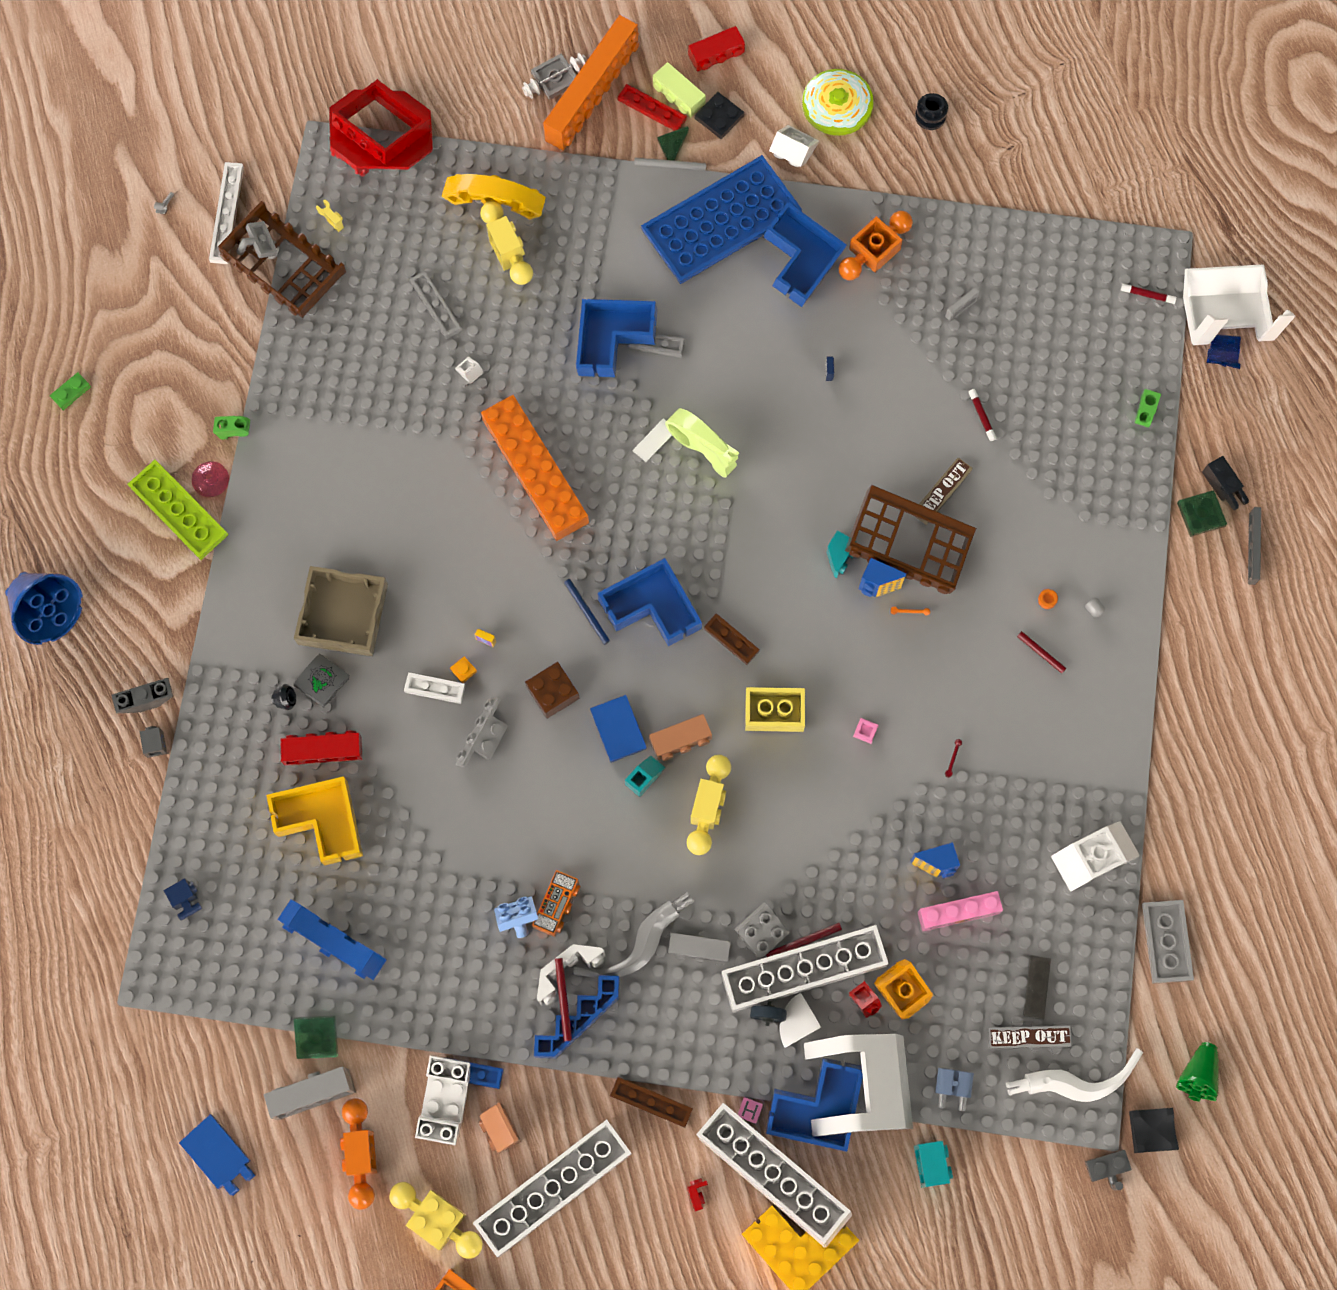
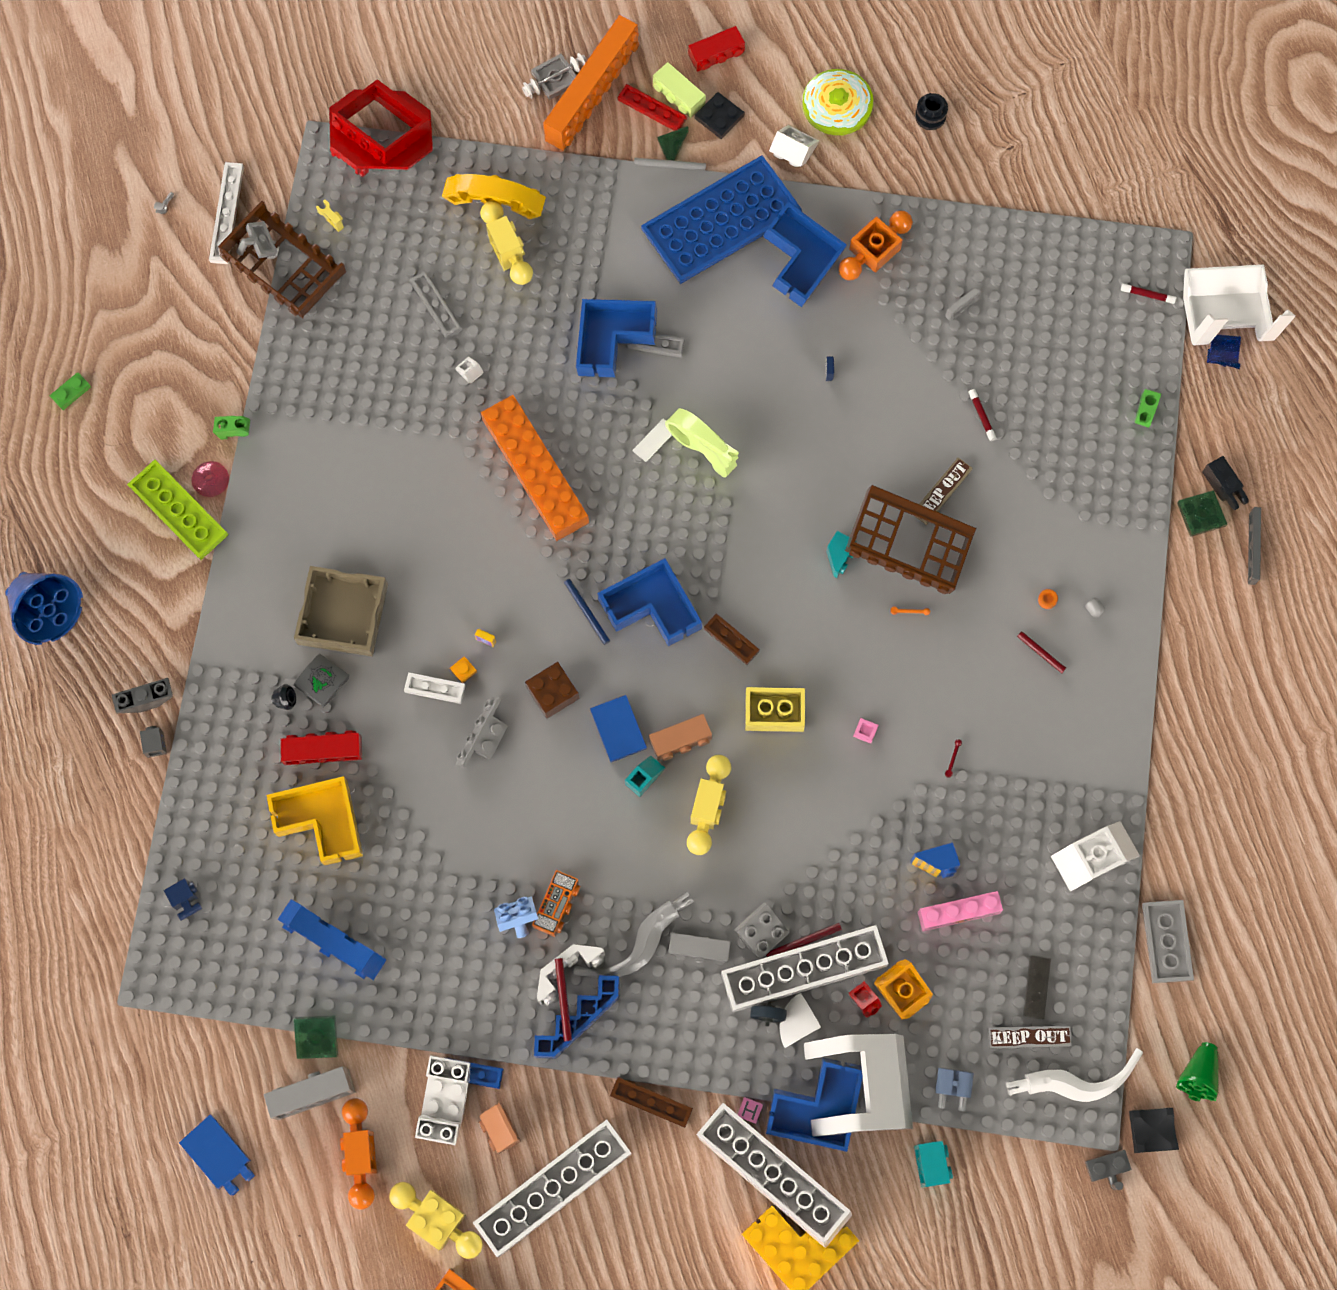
red bracket [687,1178,708,1212] -> none
blue slope [859,558,906,597] -> none

